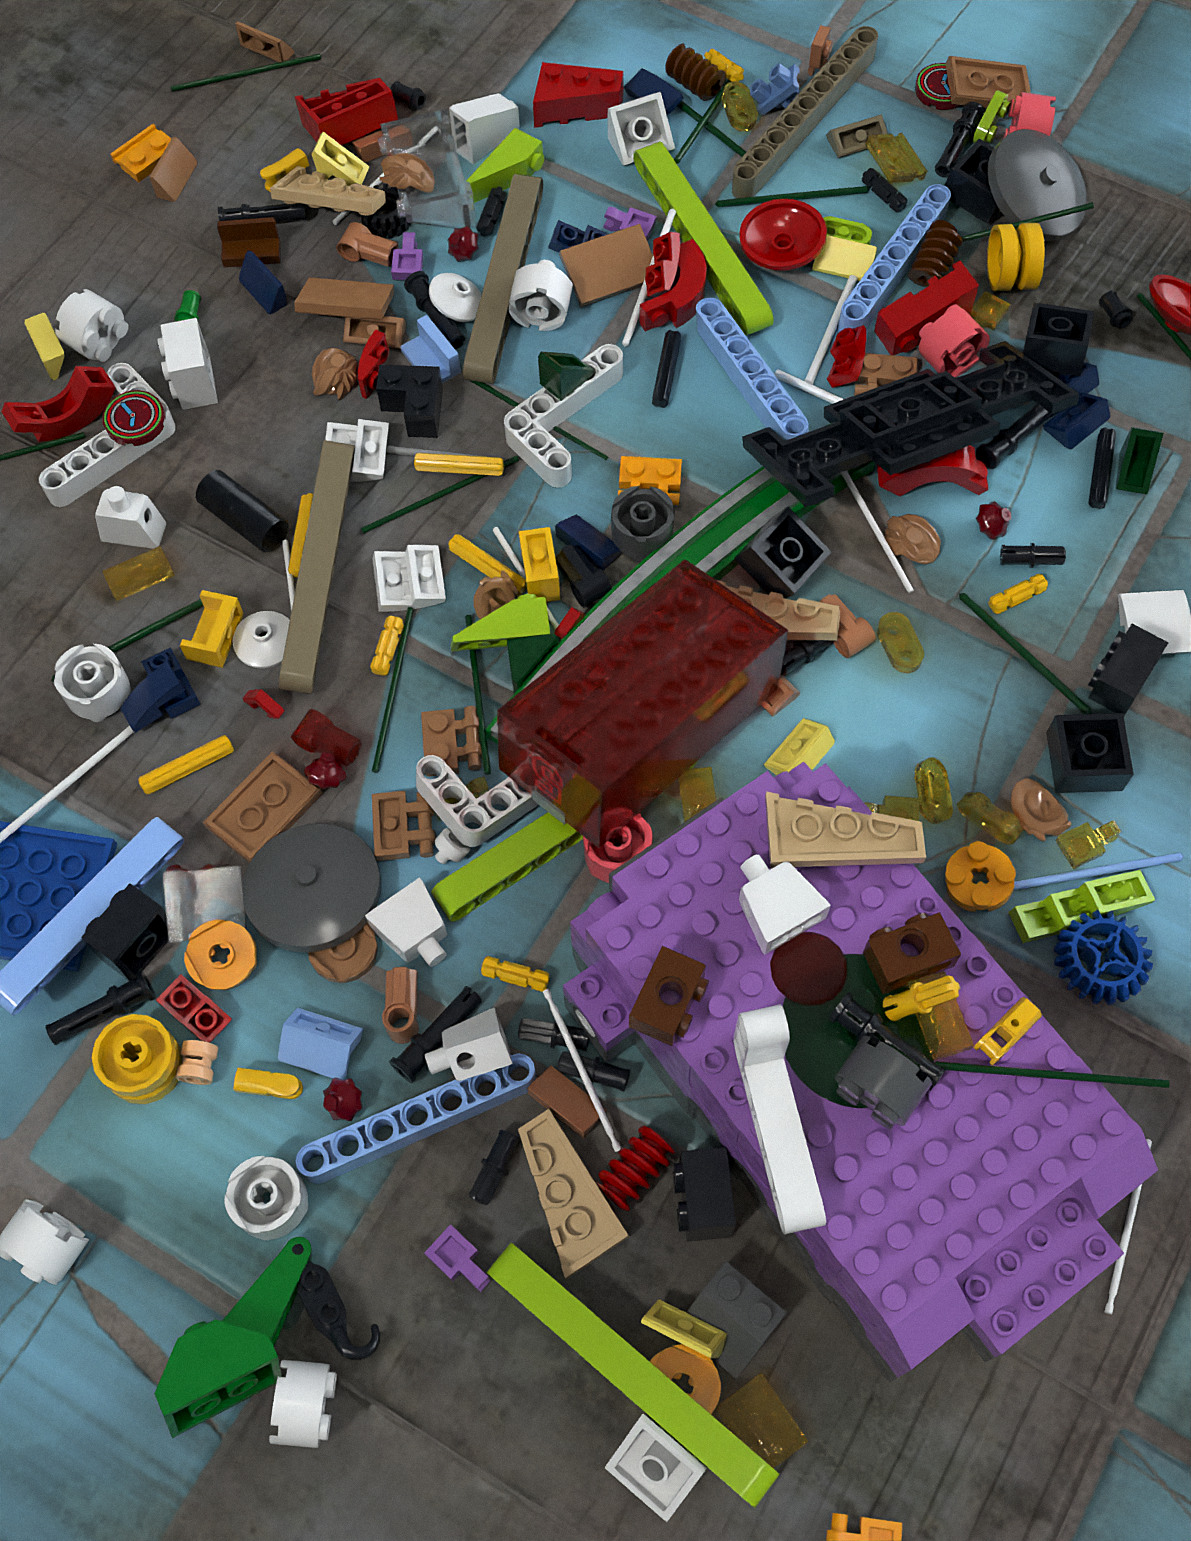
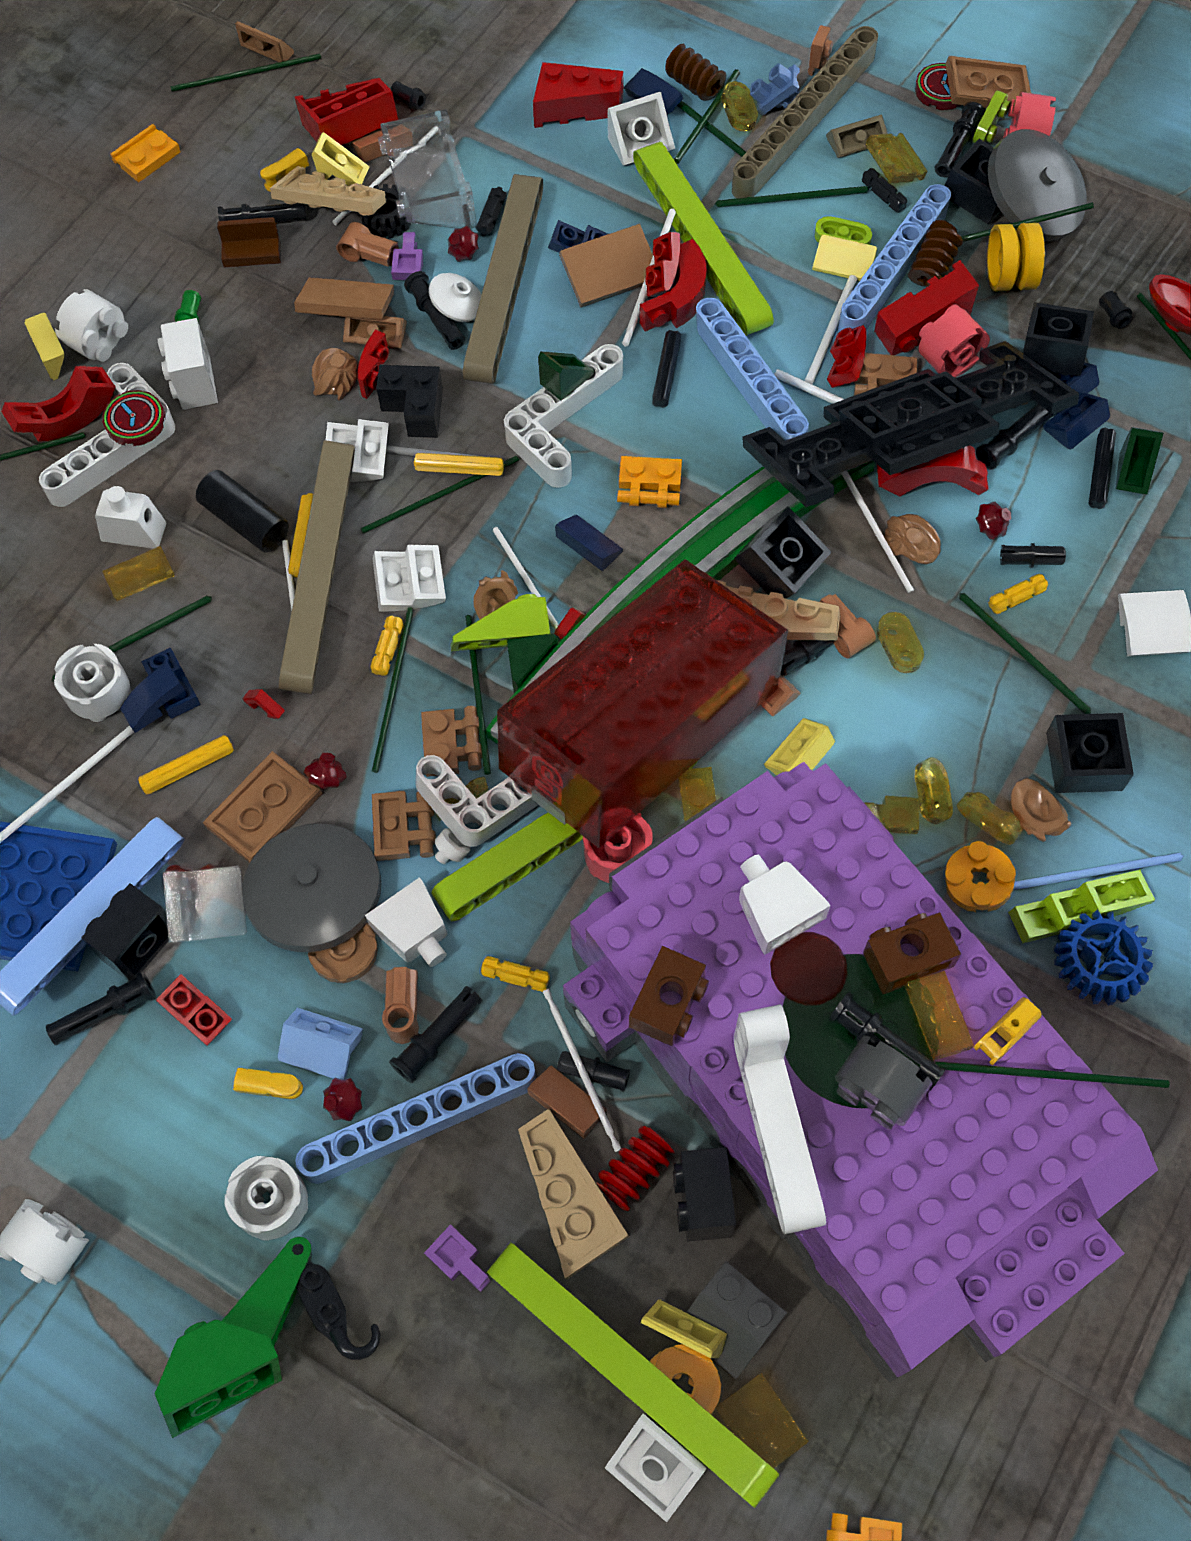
yellow wheel [91,1014,183,1104] -> none
medium nougat slope [149,137,197,202] -> none
light nougat wheel [175,1040,219,1085] -> none
yellow panel [180,590,244,668] -> none
light orange plate [184,919,257,990] -> none
white dish [232,611,290,669] -> none
dark blue slope [239,250,287,315] -> none
white brick [269,1360,337,1448] -> none
clear red piece [291,709,362,767] -> none
medium nougat hat [380,153,435,193] -> none
light blue panel [401,315,461,383] -> none
white torso [425,1008,513,1081] -> none
yellow axle [448,534,527,596] -> none
white slope [449,93,520,165] -> none
lime slope [466,128,544,204] -> none
black axle [469,1130,521,1205] -> none
dark green axle [470,381,609,460] -> none
white brick [509,260,573,331] -> none
black axle [518,1018,589,1051] -> none
yellow panel [519,527,560,602] -> none
black piece [555,544,612,608] -> none
medium lavender plate [603,207,657,241] -> none
dark grey brick [611,486,674,562] -> none
yellow axle [704,48,745,84] -> none
red dish [739,199,827,270] -> none
tan wing [765,791,926,868] -> none
yellow axle [883,975,960,1021] -> none
clear yellow plate [971,291,1010,330] -> none
clear yellow plate [1056,820,1122,870] -> none
black brick [1088,623,1169,716] -> none
white piece [1104,1139,1152,1315] -> none

